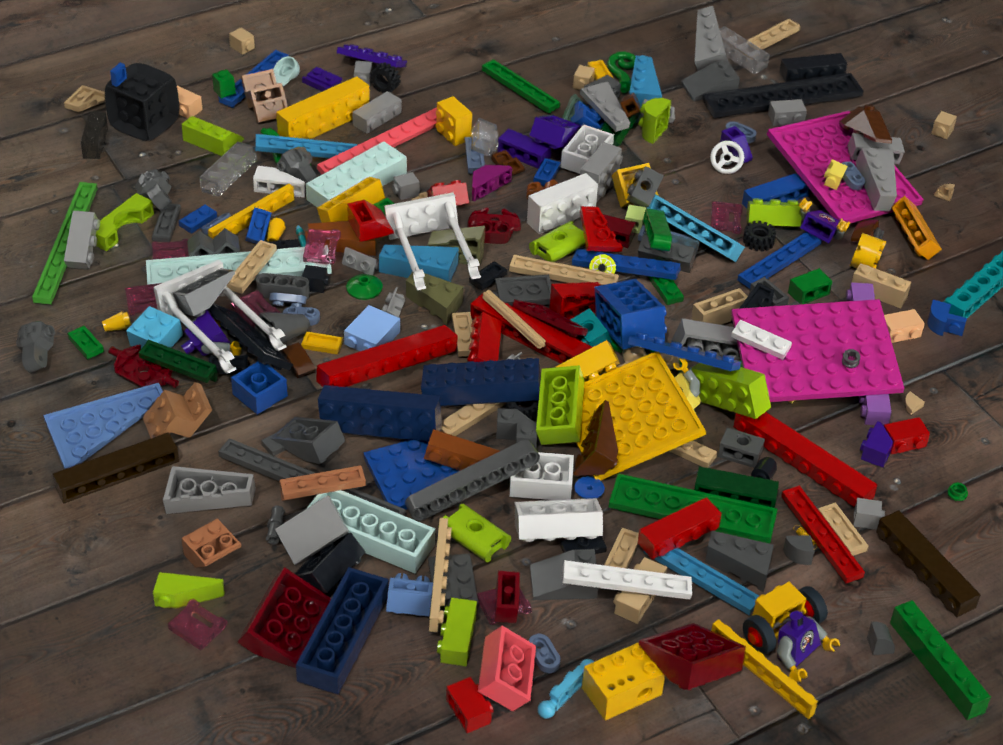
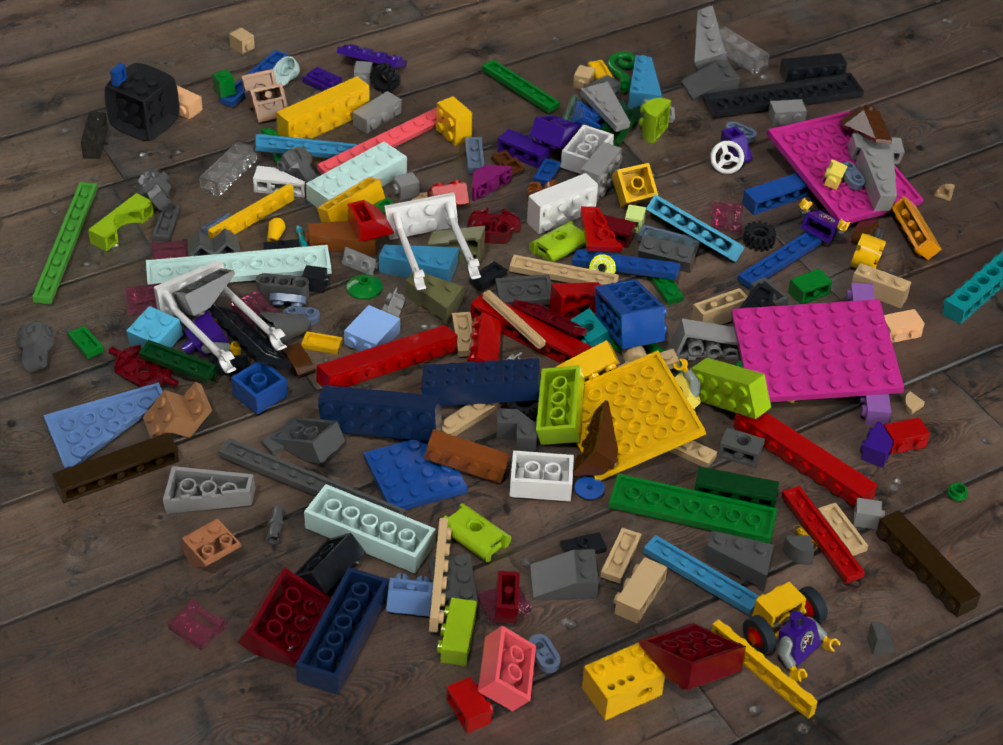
tan wing [64,85,105,112] -> none
light grey brick [64,211,100,270] -> none
yellow cone [102,311,131,332] -> none
lime slope [153,572,225,608] -> none
blue plate [179,205,217,234] -> none
lime slope [182,116,244,157] -> none
tan plate [227,240,277,294] -> none
blue plate [245,207,272,244] -> none
light grey tile [275,495,350,566] -> none
nougat fence [280,465,366,501] -> none
clear pink plate [303,229,341,264] -> none
dark grey beam [405,440,540,521] -> none
clear brick [471,118,499,157] -> none
white brick [515,498,603,542] -> none
medium azure plate [538,659,594,719] -> none
white plate [563,560,692,599] -> none
reddish brown leg [620,92,641,117] -> none
dark grey brick [626,166,664,208] -> none
blue plate [628,333,741,371] -> none
red brick [638,497,722,560] -> none
green beam [644,208,672,251] -> none
white plate [731,320,792,360] -> none
tan plate [746,19,800,52] -> none
lime brick [746,198,802,227] -> none
black brick [751,457,777,480] -> none
dark grey bush [842,349,860,368] -> none
green brick [890,600,991,720] -> none
blue brick [927,300,967,336] -> none
tan brick [932,111,957,139] -> none

